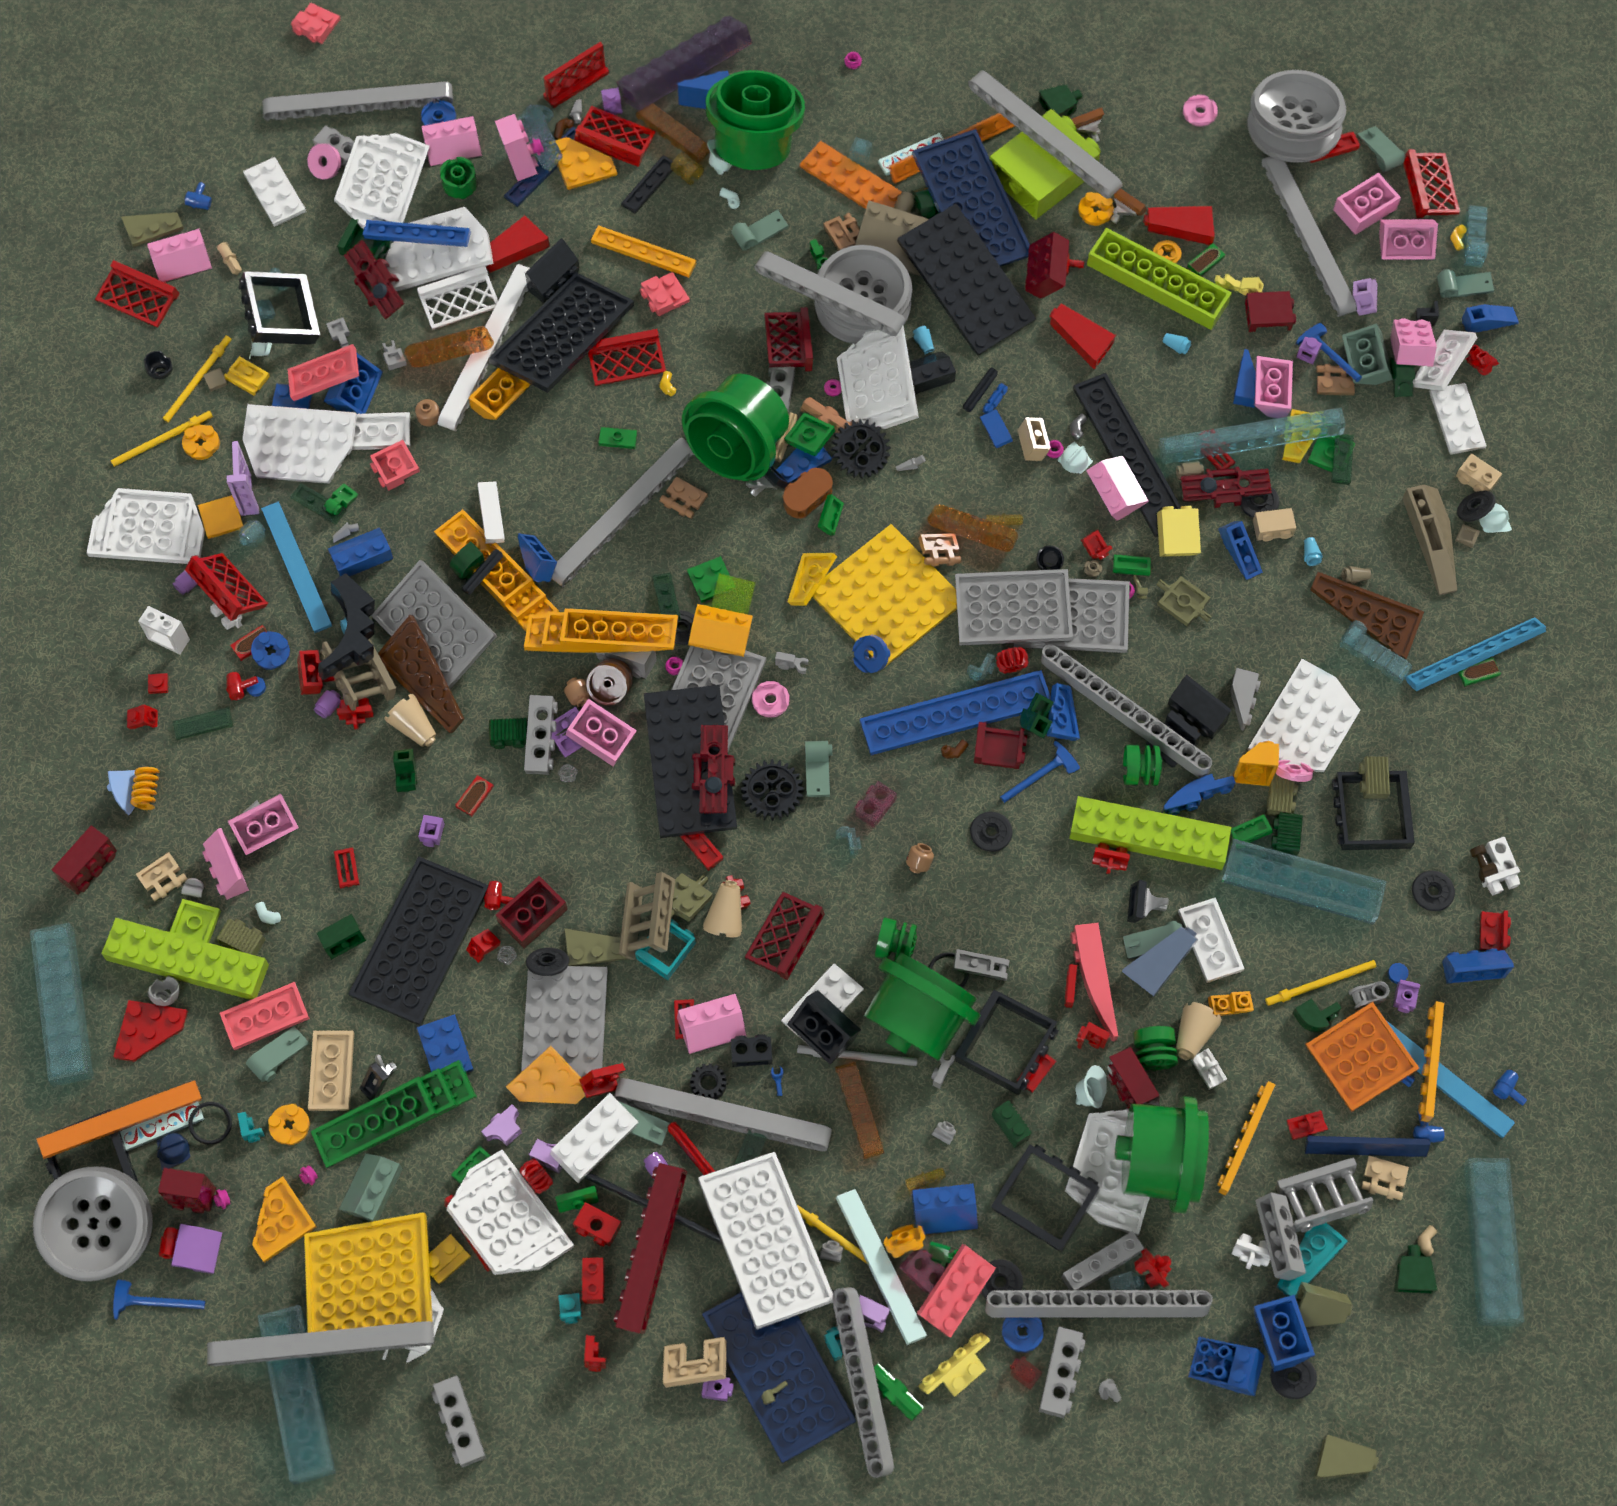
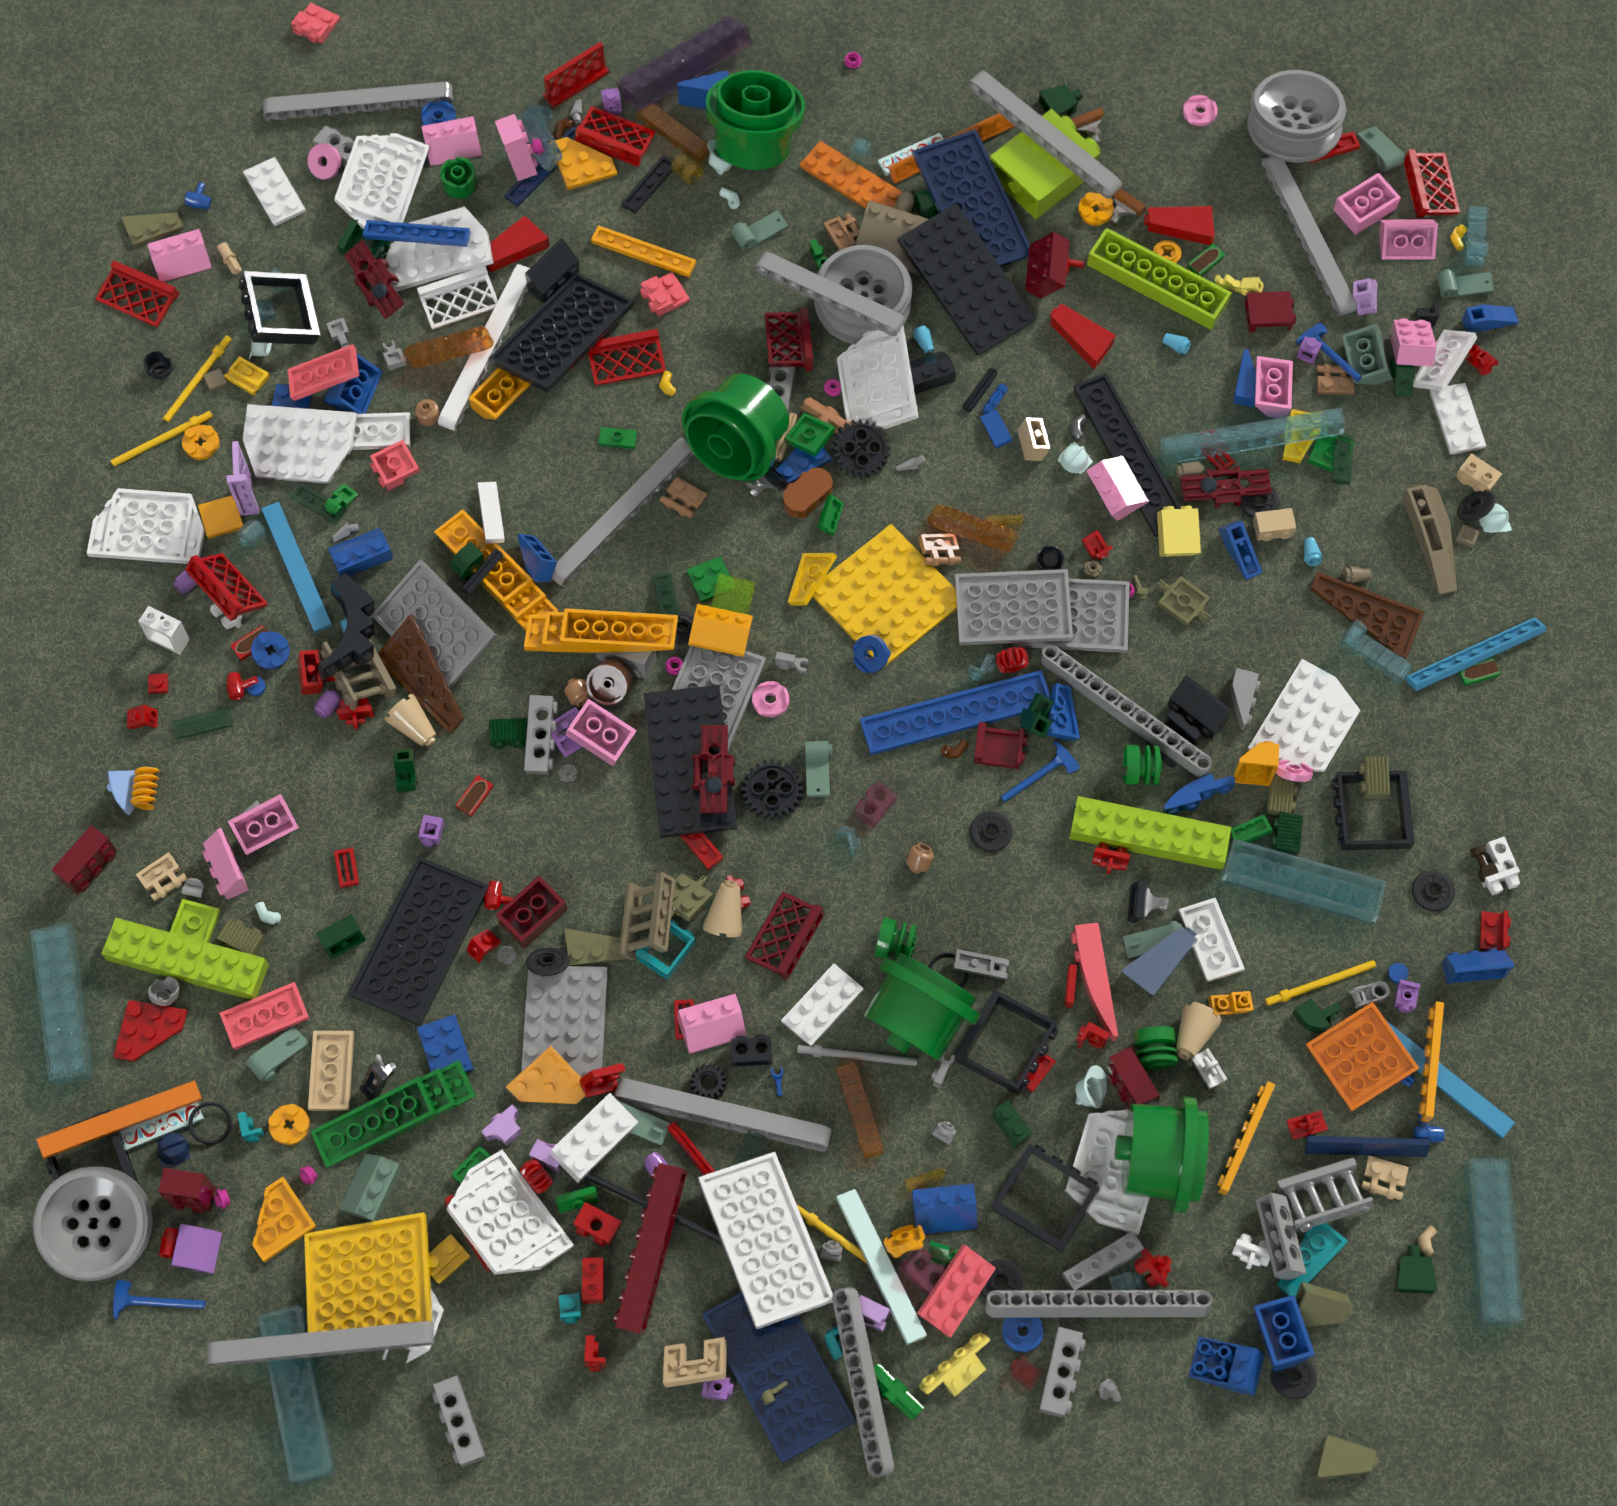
black slope [787,990,861,1065] -> none
dark pink plate [1047,440,1064,458] -> none
green tile [1113,554,1151,576] -> none
blue piece [1493,1070,1527,1106] -> none

